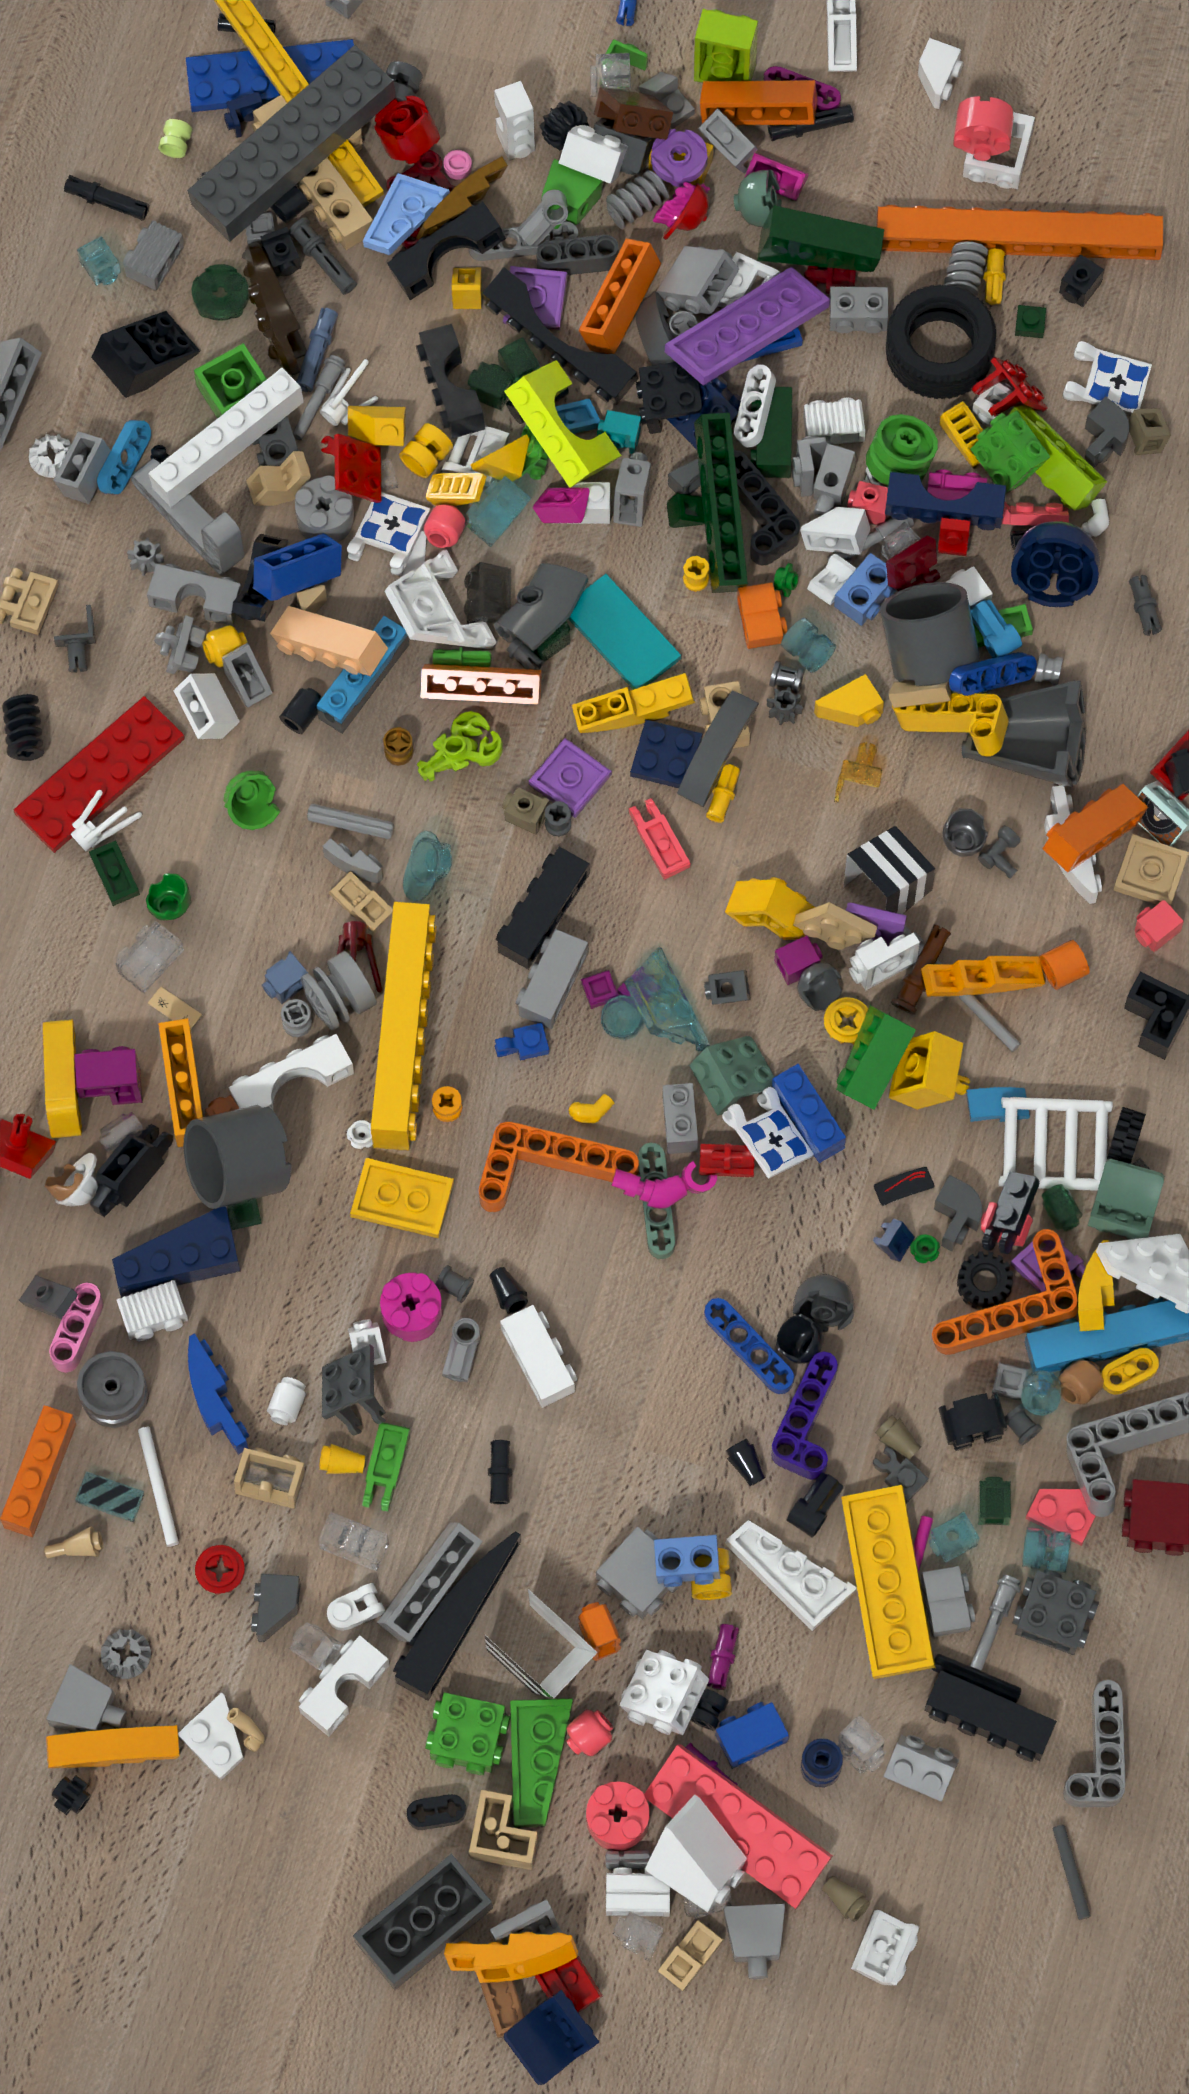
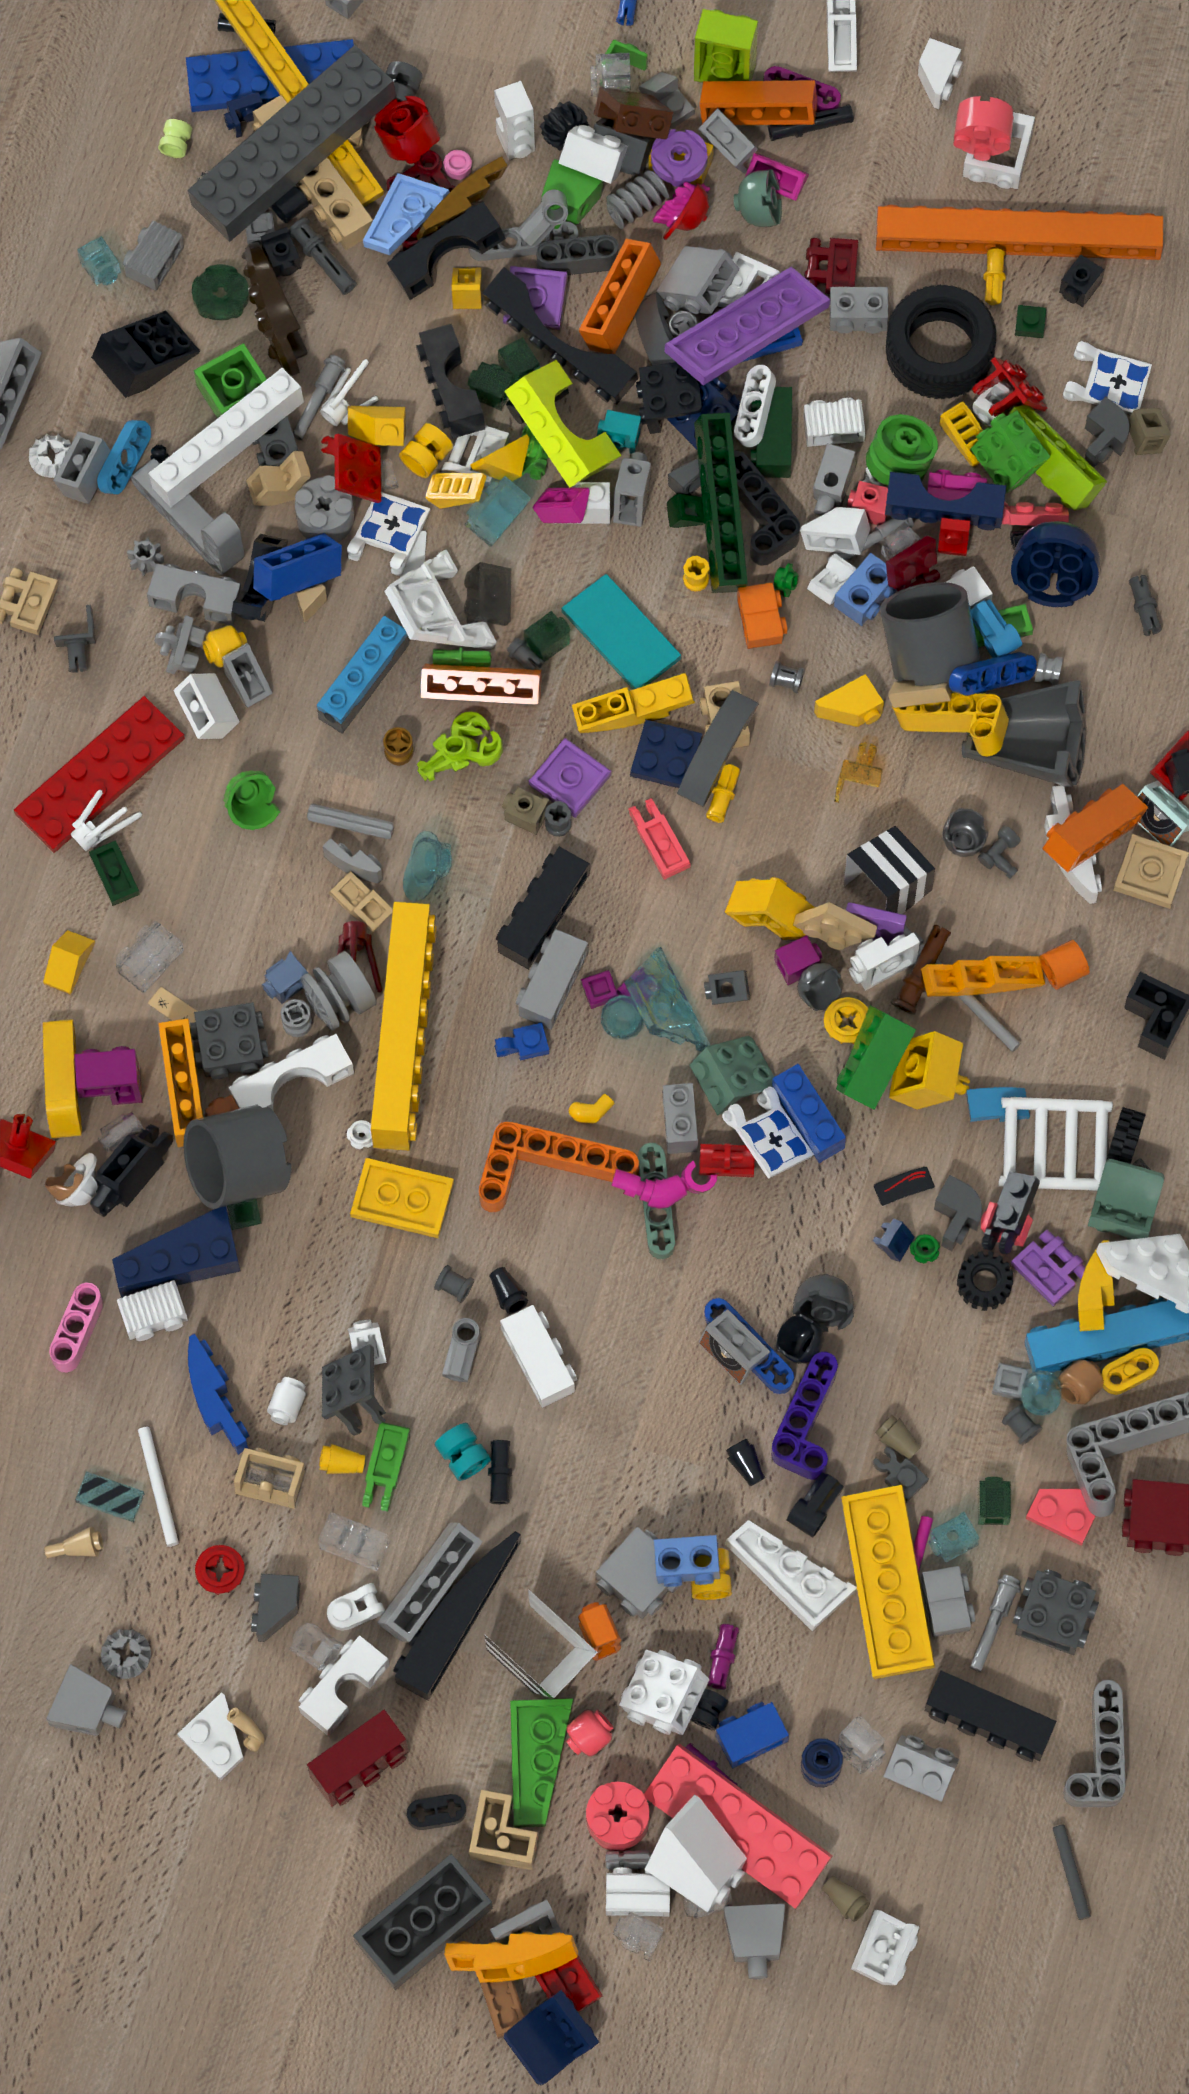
orange brick [0,1405,76,1538] -> none
black piece [2,694,44,761] -> none
dark grey plate [19,1275,78,1319] -> none
light orange slope [46,1725,180,1768] -> none
black gear [52,1775,91,1815] -> none
black pin [64,175,150,221] -> none
flat silver wheel [77,1351,148,1428] -> none
green hair [146,873,191,921] -> none
light nougat brick [270,606,388,676] -> none
black brick [279,688,322,734] -> none
sand blue pin [296,308,338,392] -> none
dark pink brick [380,1273,443,1342] -> none
coral head [424,504,466,548] -> none
bright green brick [425,1692,510,1775] -> none
light orange wheel [432,1086,462,1122] -> none
dark grey panel [494,563,588,651] -> none
dark azure plate [555,398,600,434] -> none
tan slope [658,1920,724,1991] -> none
dark green wedge [757,205,884,272] -> none
dark grey gear [767,687,803,725] -> none
clear light blue wheel [781,617,836,673] -> none
light grey bracket [792,436,827,497] -> none
orange beam [932,1229,1078,1355] -> none
black axle [932,1654,1022,1703] -> none
black brick [938,1392,1008,1451] -> none
light grey piece [944,241,988,296] -> none
clear light blue wheel [1022,1527,1071,1573] -> none
clear green brick [1041,1184,1083,1232] -> none
white arm [1081,499,1109,537] -> none
coral brick [1135,900,1184,952] -> none
none -> yellow slope [43,930,95,994]
none -> dark grey brick [190,1002,269,1079]
none -> dark red brick [307,1709,409,1807]
none -> teal wheel [434,1423,491,1481]
none -> light grey panel [699,1309,770,1385]

